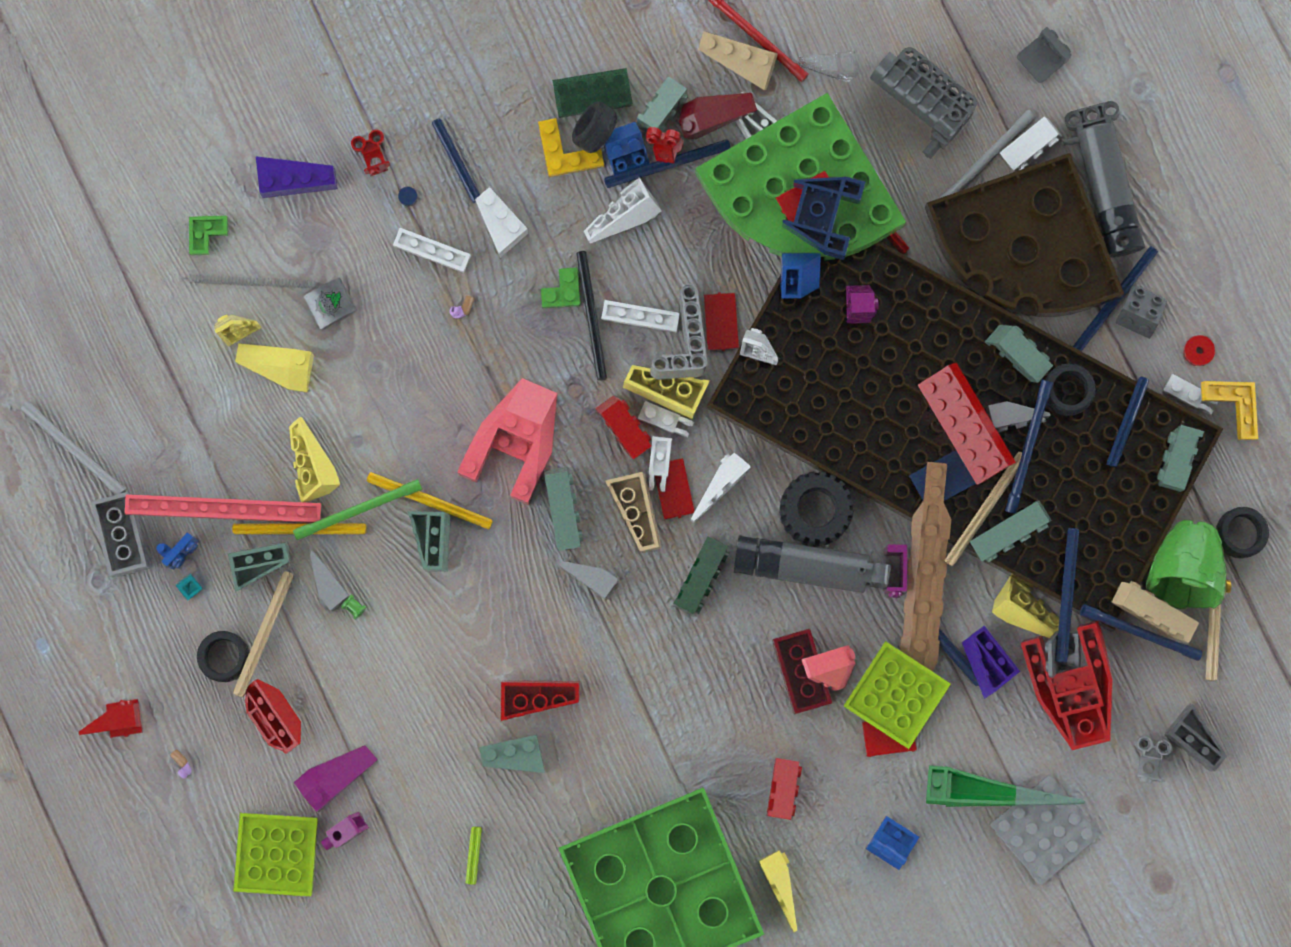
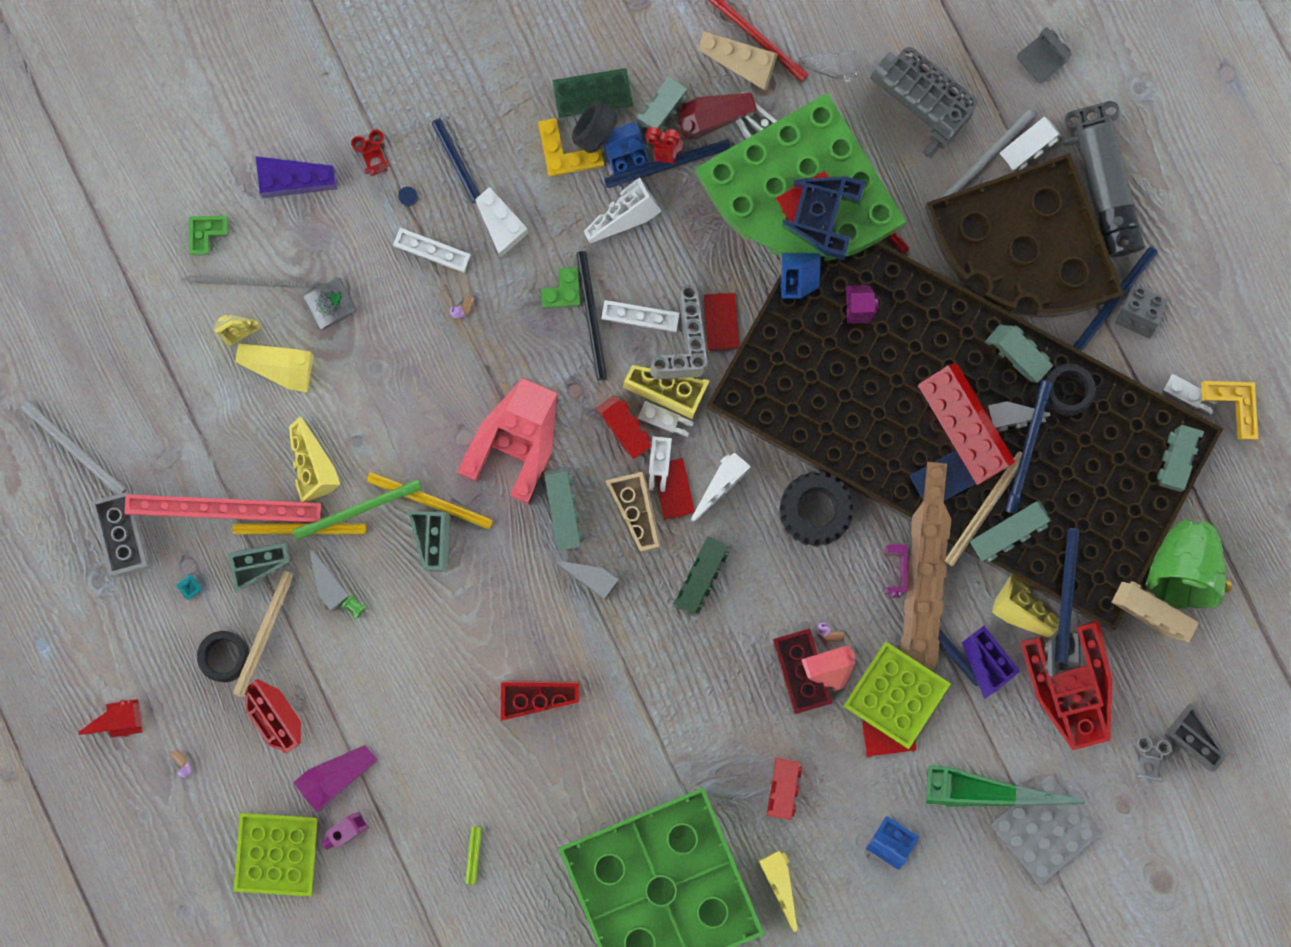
blue plate [156,532,199,570] -> none
sand green wedge [479,735,545,773] -> none
dark grey piece [734,535,891,593] -> none
white wedge [740,328,779,365] -> none
dark blue piece [1080,604,1202,661] -> none
dark blue axle [1107,376,1149,467] -> none
red piece [1183,335,1215,366] -> none
tan axle [1206,547,1224,681] -> none
black tyre [1216,507,1269,559] -> none
none -> arm [817,622,844,642]

